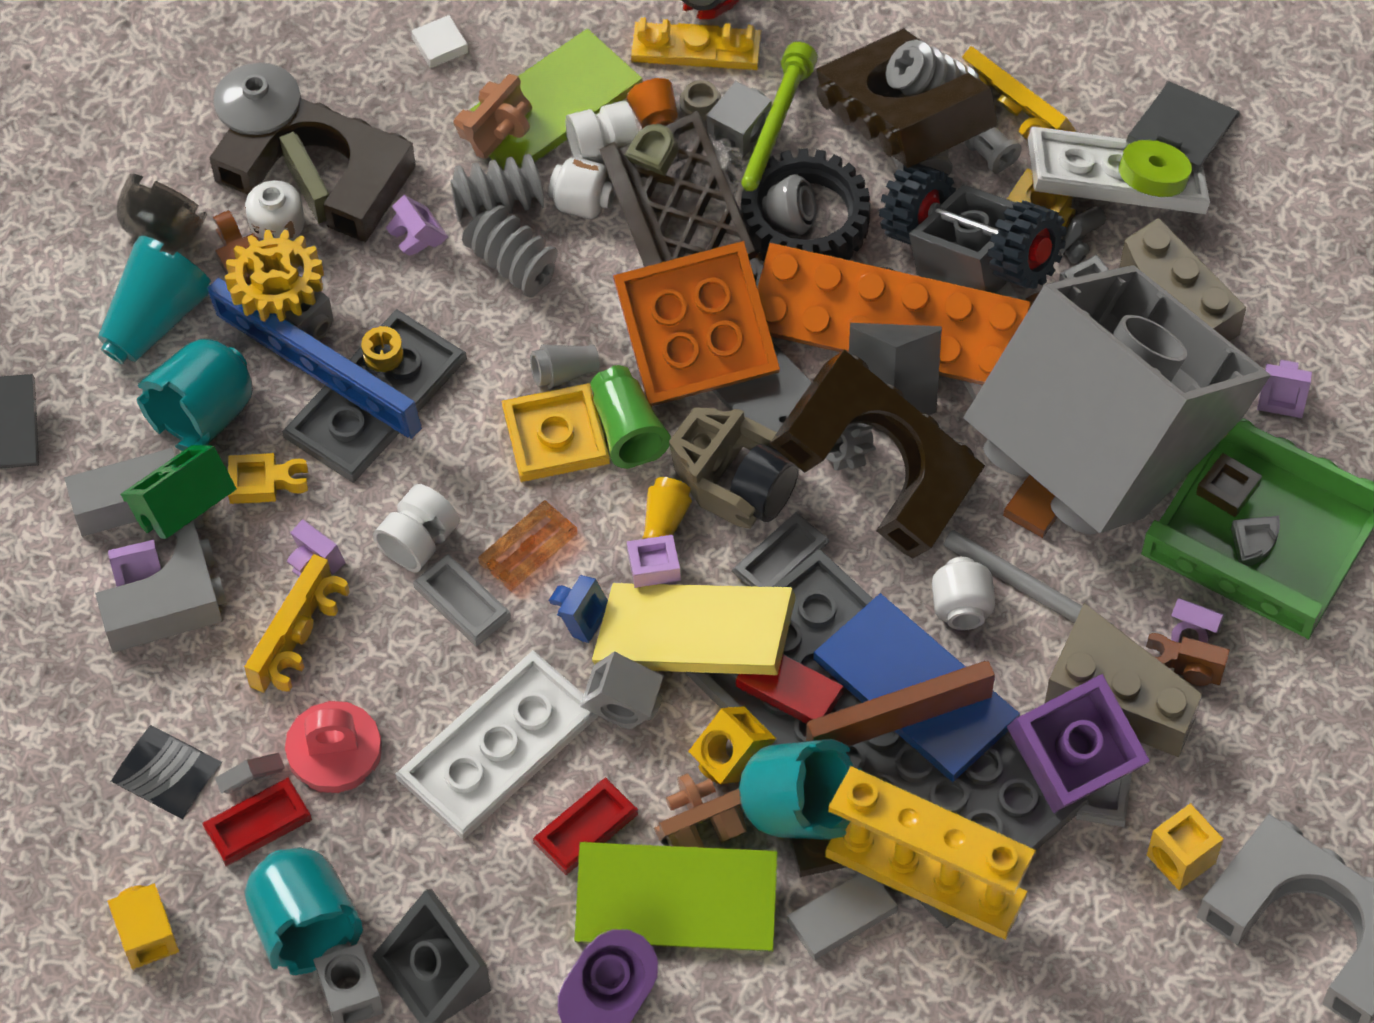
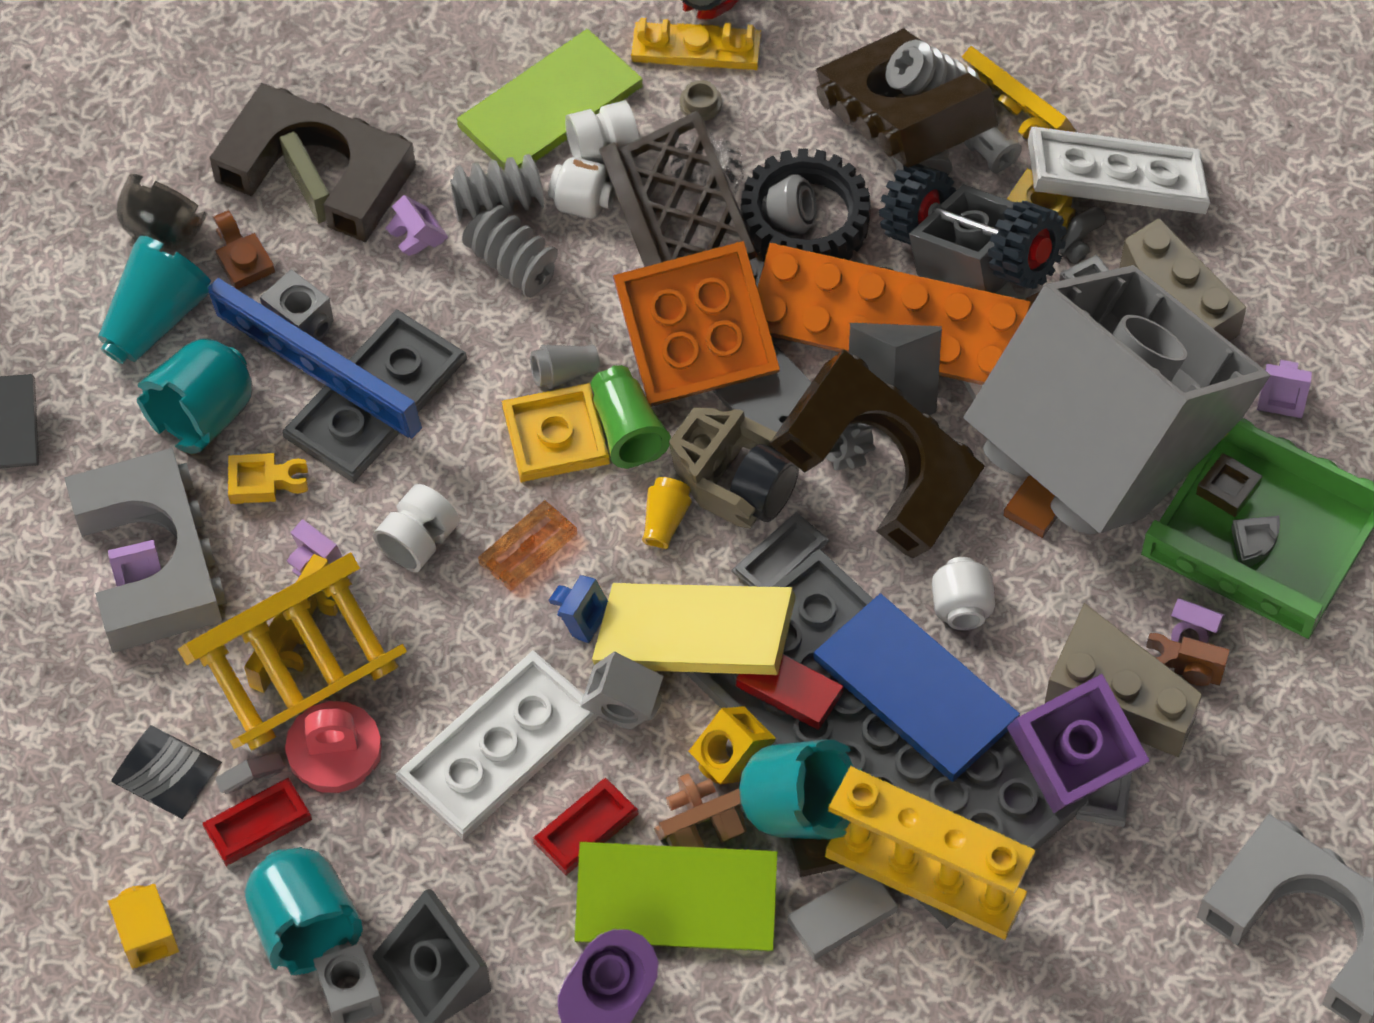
green hinge [120,445,237,539] -> none
light grey dish [214,63,301,135] -> none
yellow gear [225,230,324,322] -> none
white head [245,180,305,241] -> none
yellow bush [361,326,404,372] -> none
white tile [411,15,468,68] -> none
light grey tile [413,554,511,647] -> none
nougat hips [453,74,532,159] -> none
olive tile [624,124,678,176] -> none
orange hat [627,78,678,128] -> none
lavender tile [627,535,681,588] -> none
light grey brick [707,81,772,158] -> none
lime piece [741,42,818,192] -> none
dark orange tile [806,661,995,747] -> none
light grey bar [944,530,1112,624] -> none
lime piece [1119,140,1192,197] -> none
dark grey container [1126,81,1240,172] -> none
yellow brick [1147,803,1224,891] -> none
none -> yellow fence [178,552,407,751]

